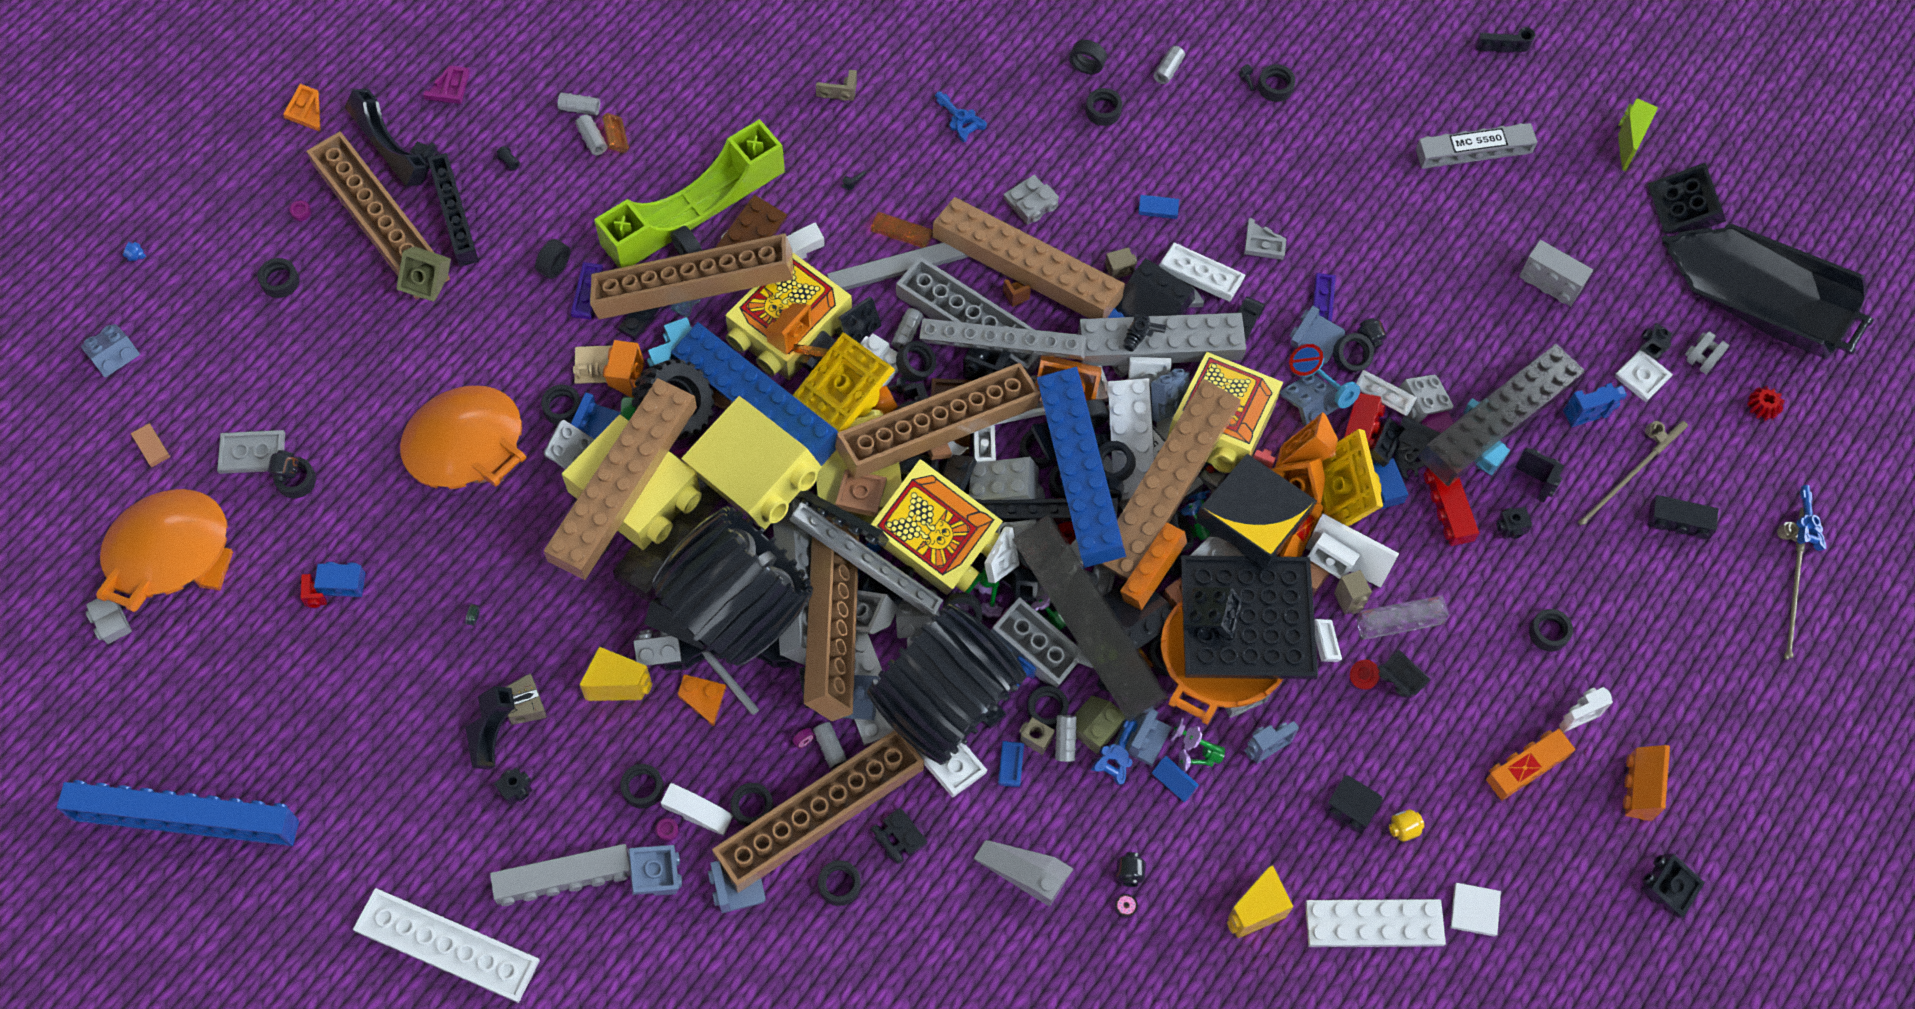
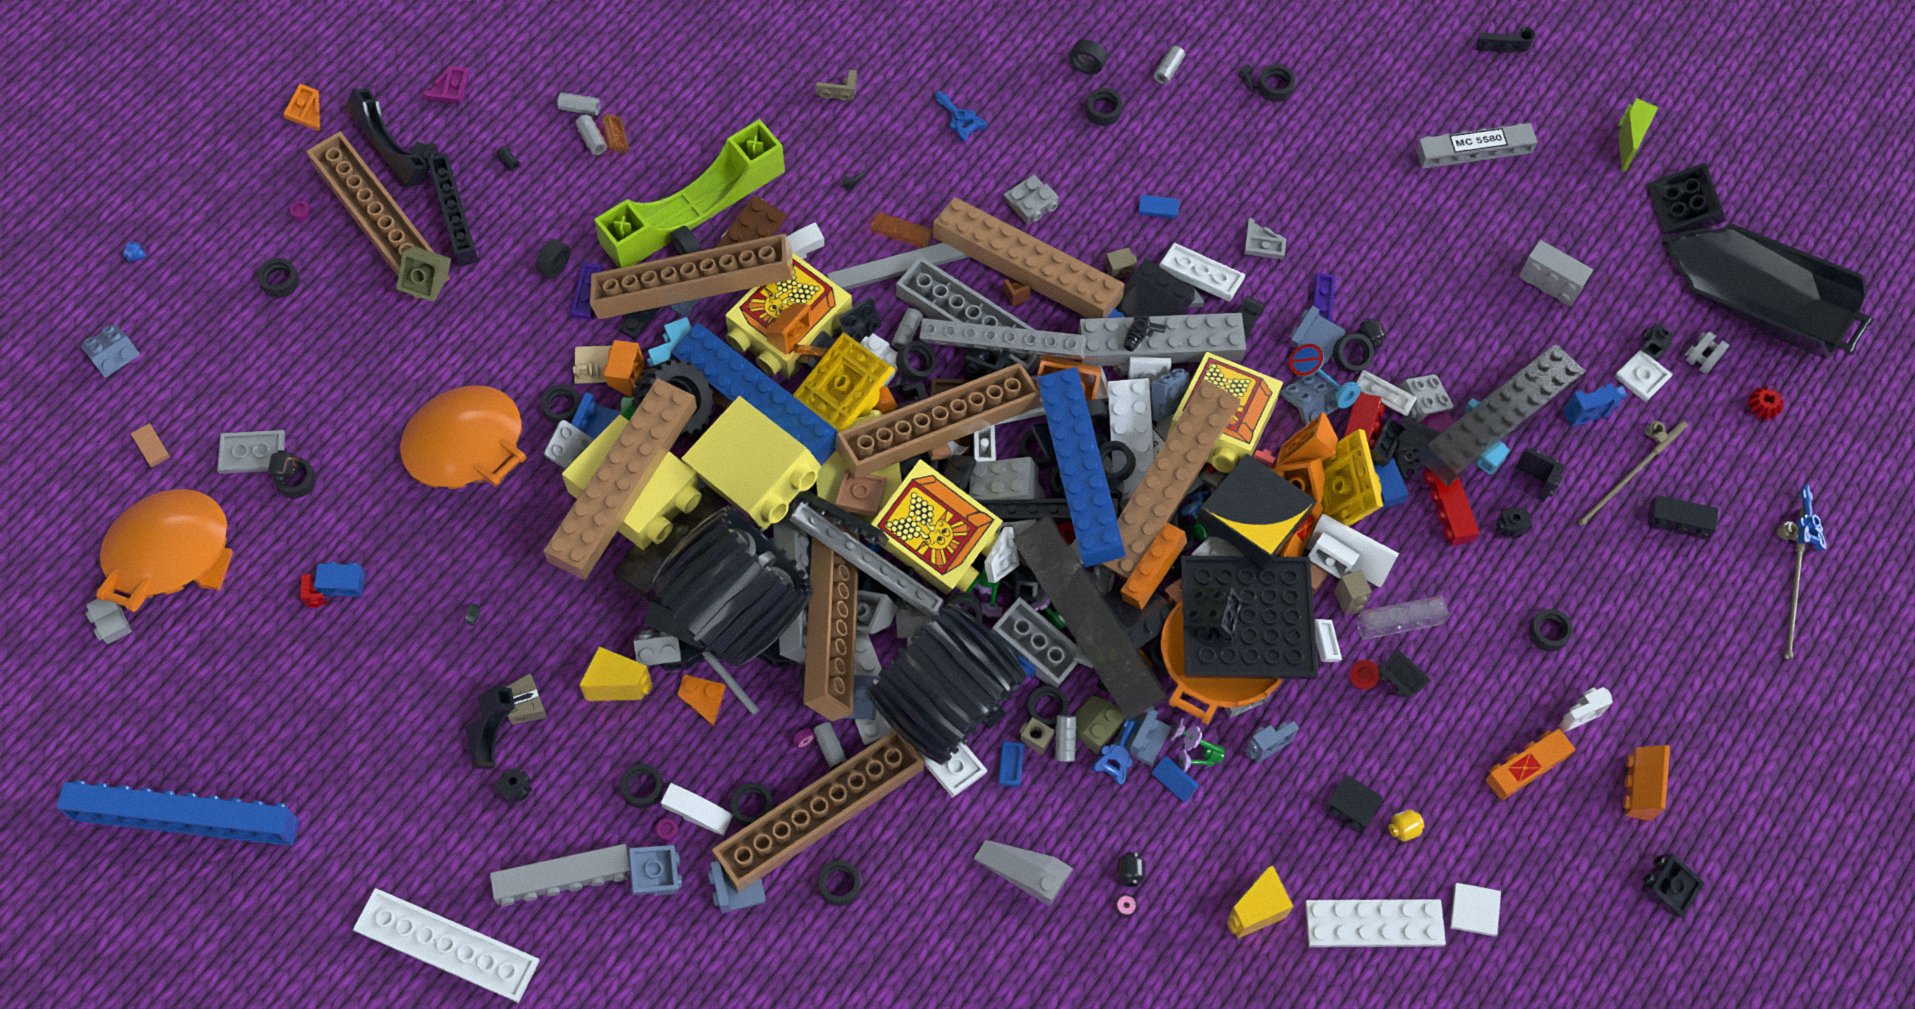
black plate [870,807,928,865] -> none

